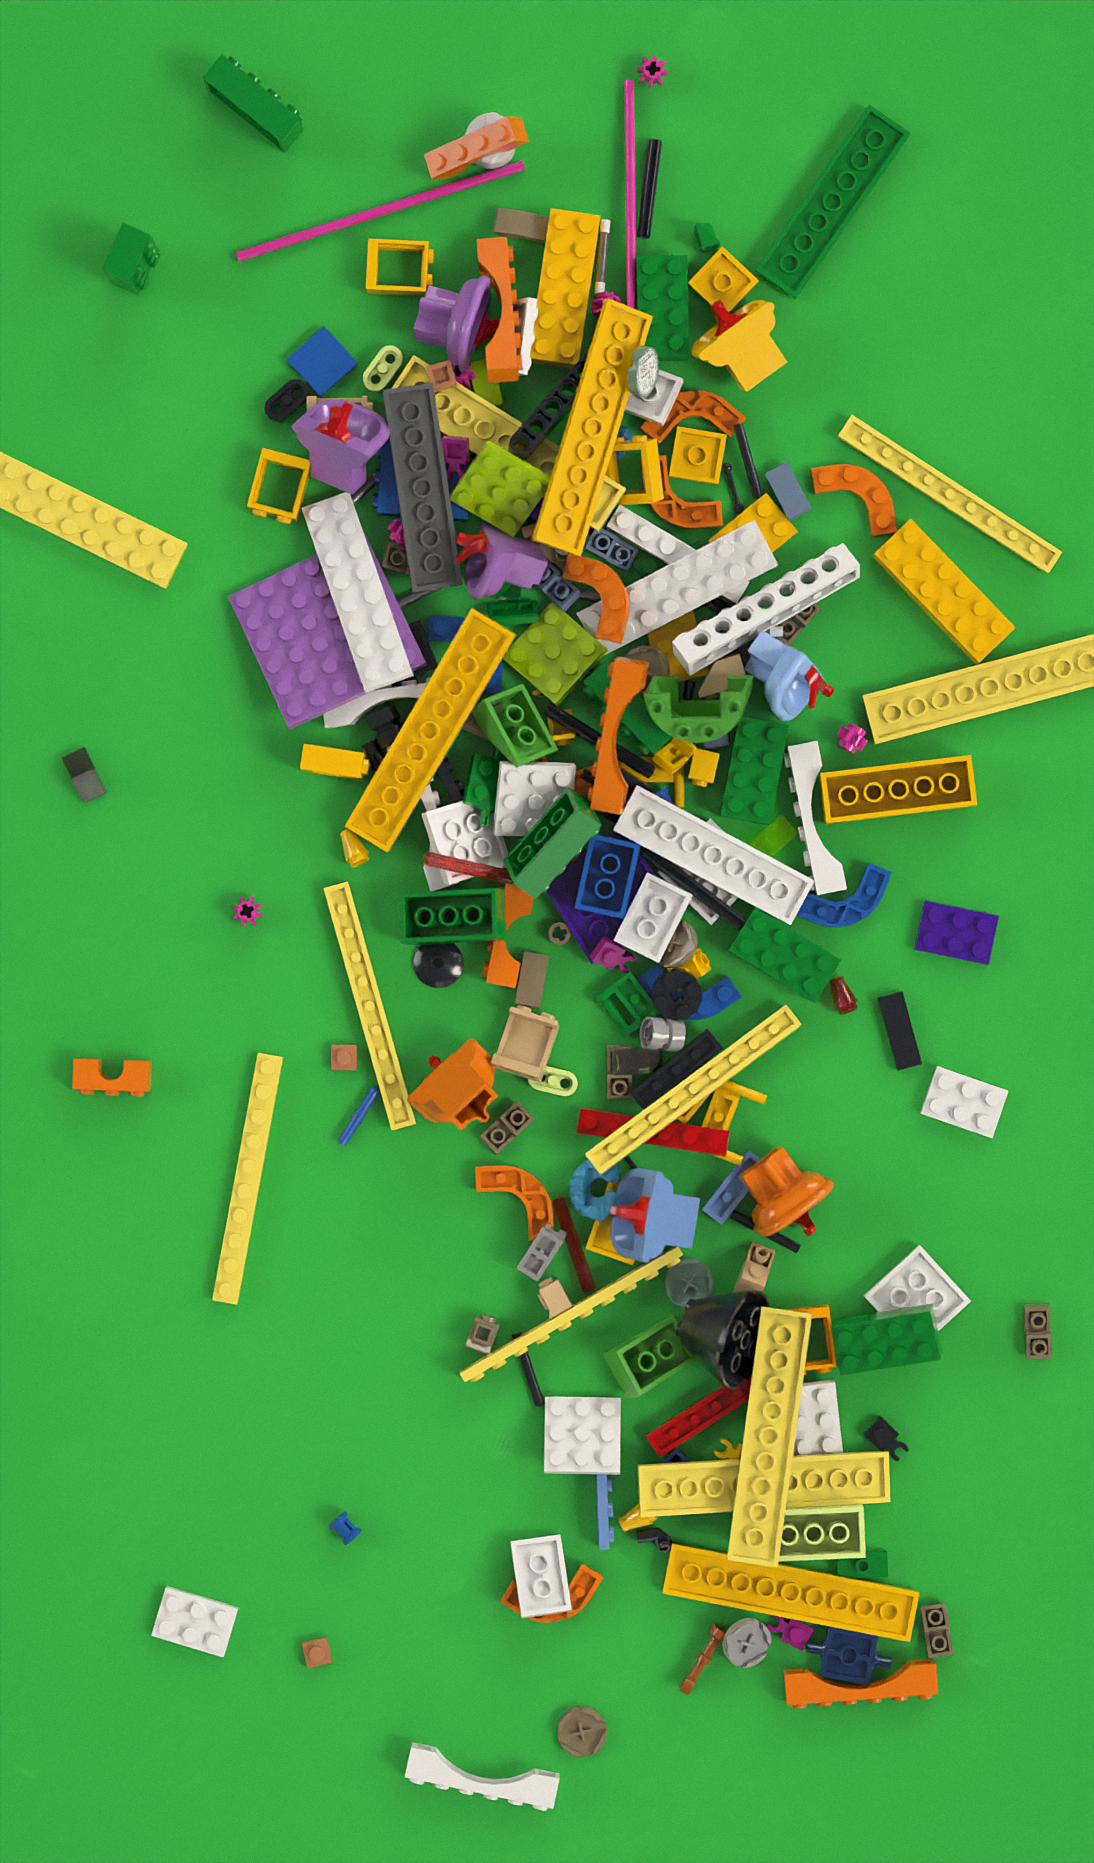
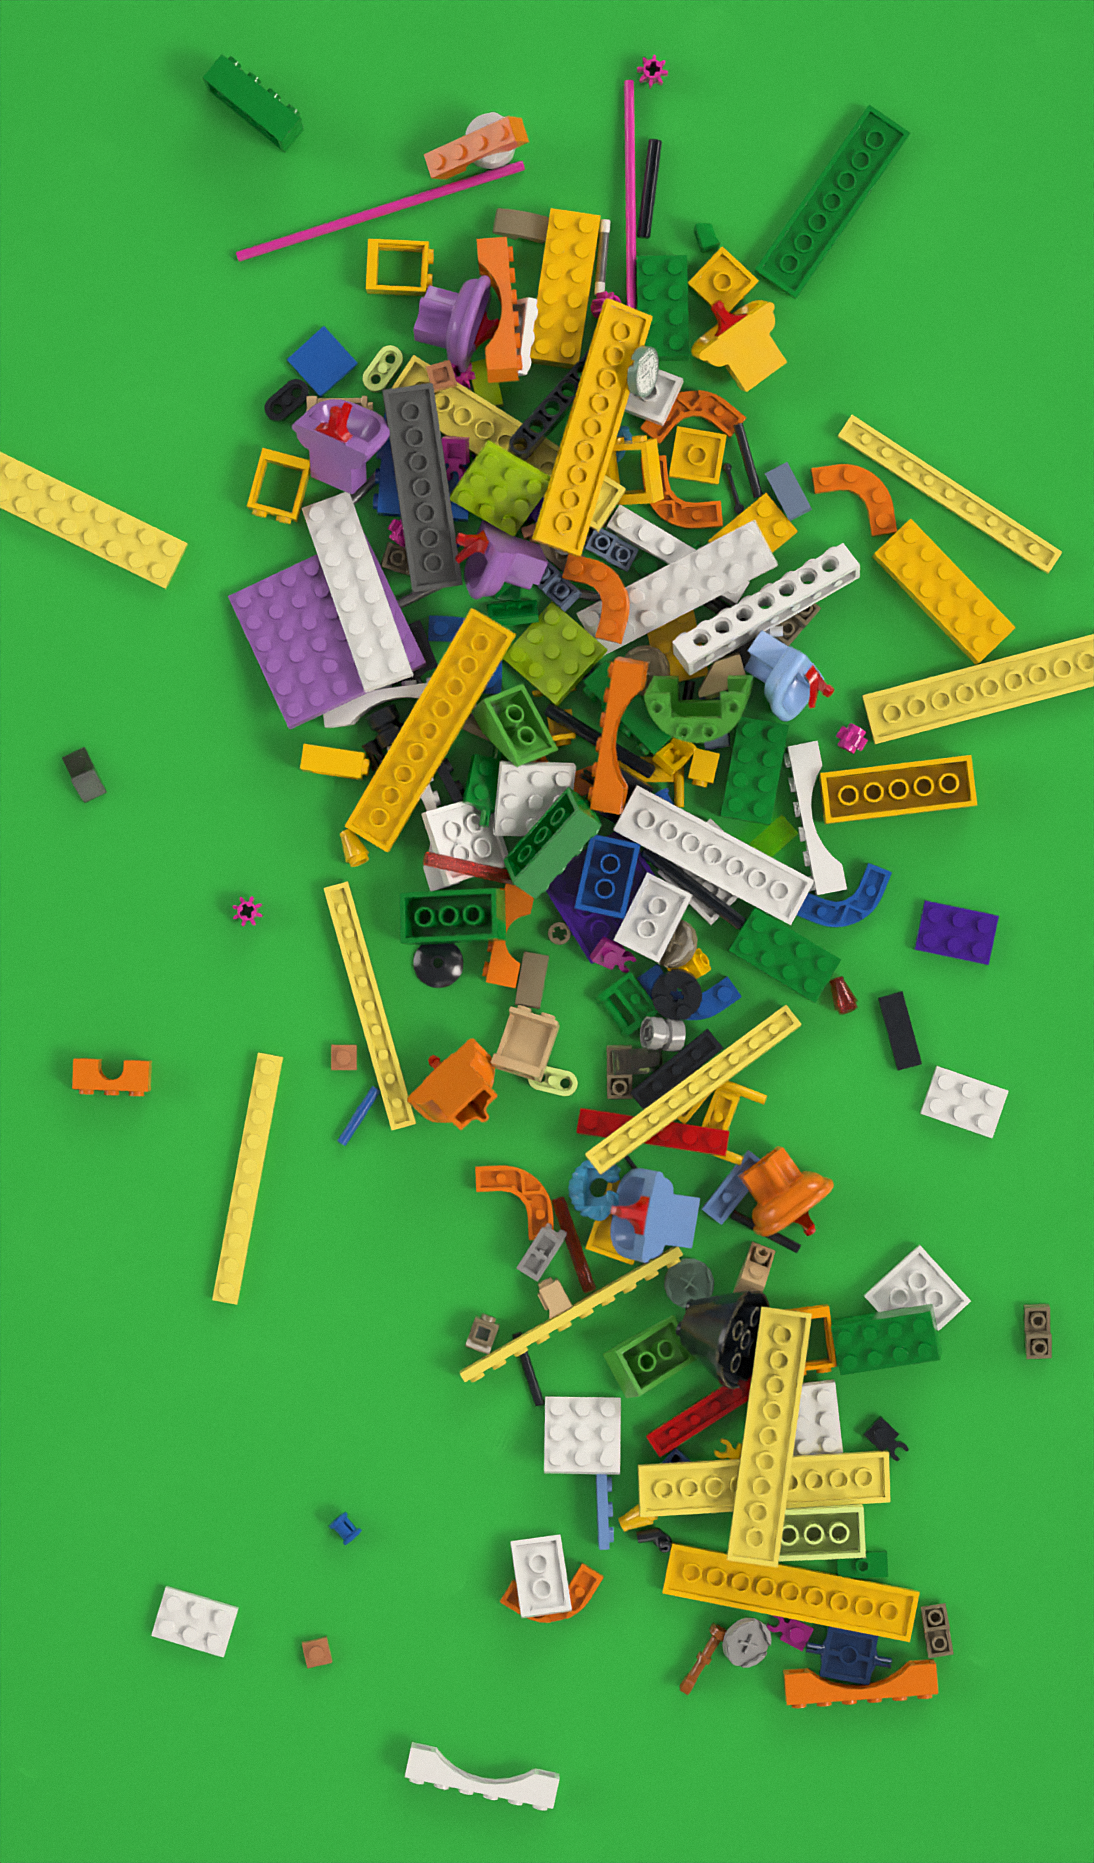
green brick [102,223,160,295] -> none
dark tan slope [479,1101,534,1155] -> none
dark tan tile [557,1706,607,1757] -> none

